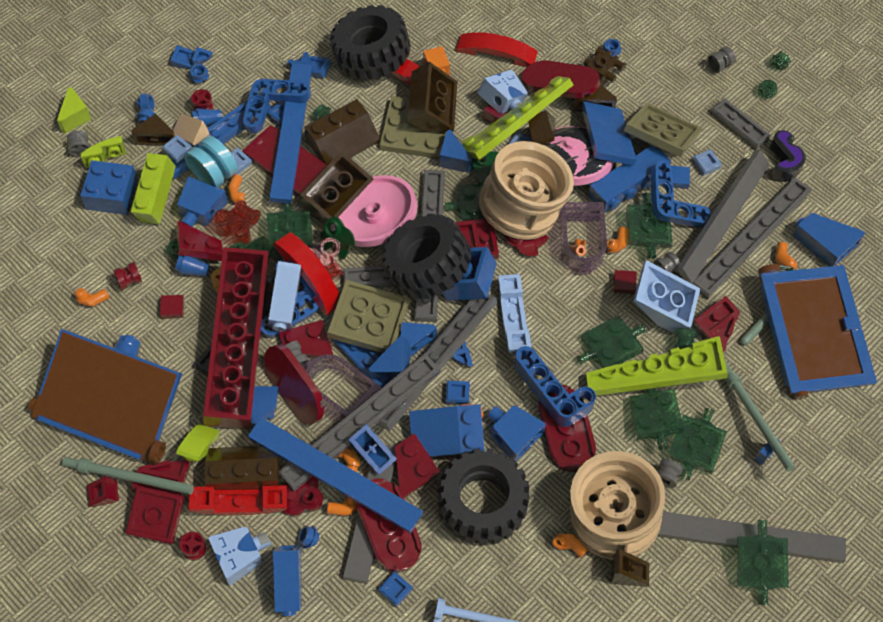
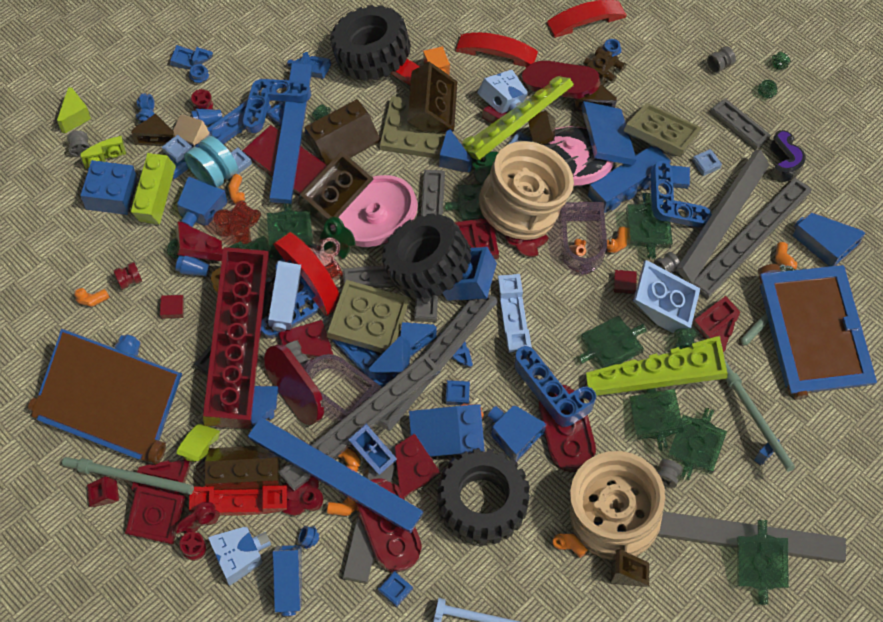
none -> dark red plate [175,502,220,534]
none -> red slope [547,0,627,38]

